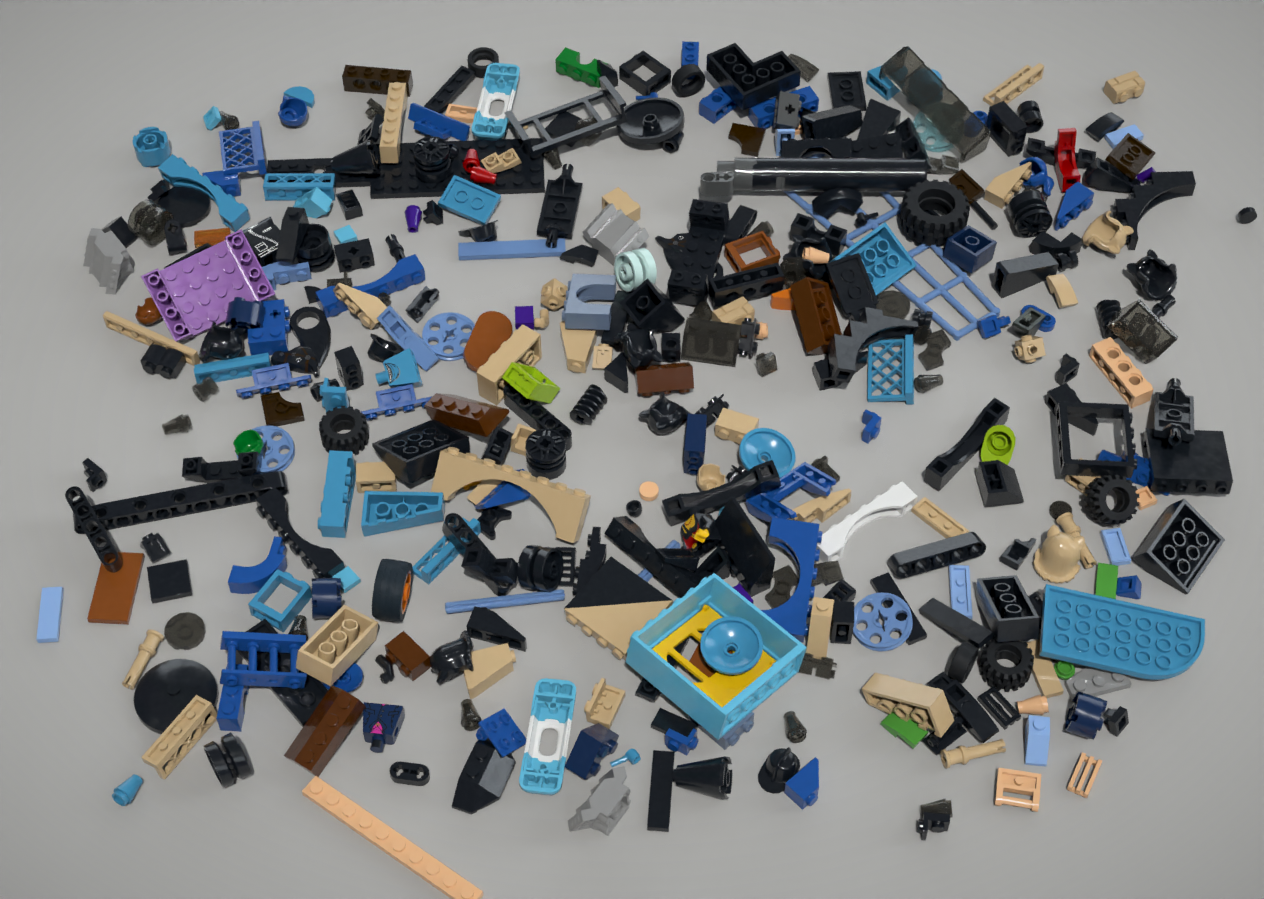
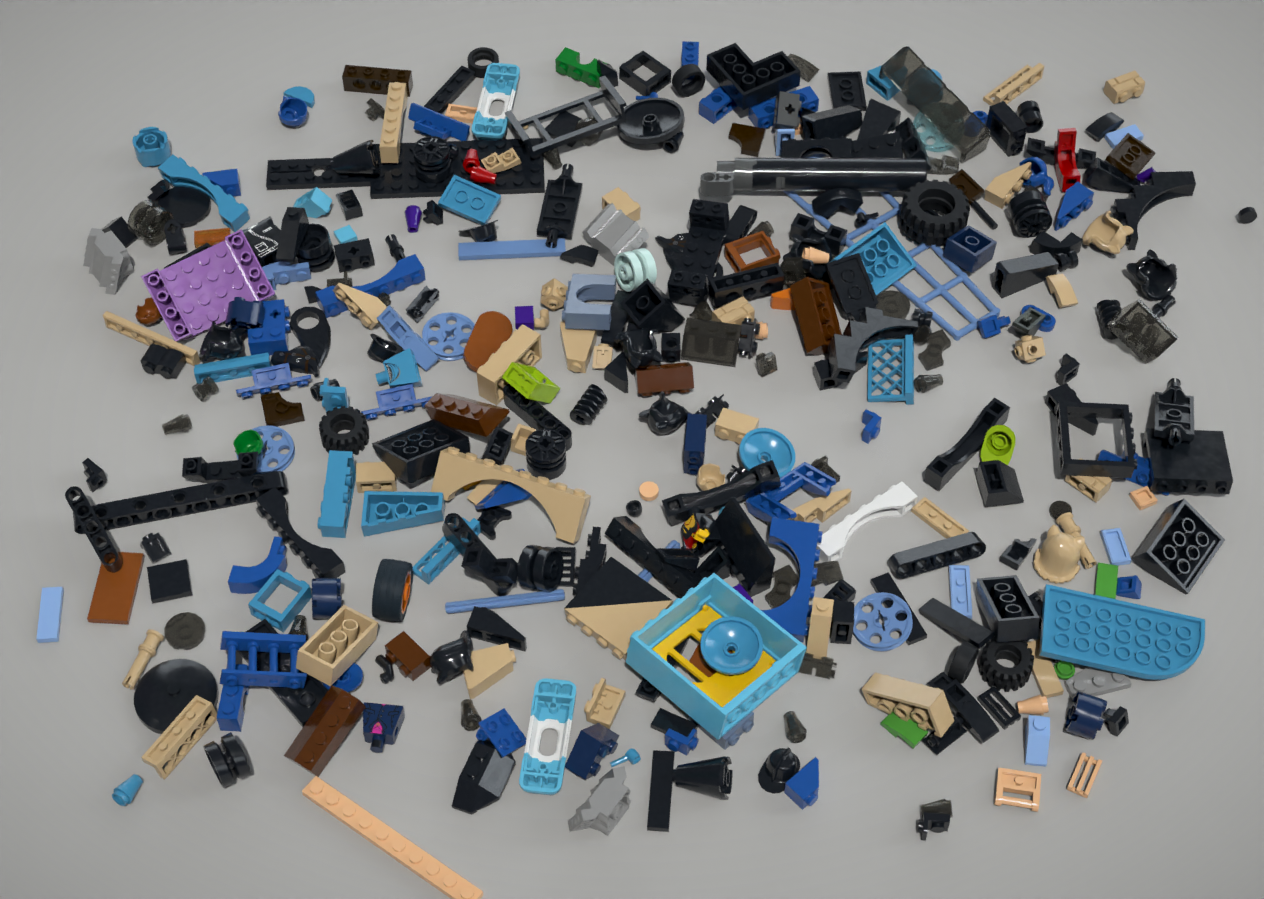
medium azure tile [203,106,222,130] -> none
clear smoke cone [219,111,239,130] -> none
blue fence [219,121,267,175] -> none
dark azure fence [263,173,336,200] -> none
medium azure tile [332,566,361,593] -> none
black brick [334,346,364,391] -> none
black plate [357,114,384,145] -> none
black beam [390,762,430,786] -> none
tan pin [940,739,1006,769] -> none
black tyre [1084,475,1140,524] -> none
light nougat brick [1089,337,1154,409] -> none

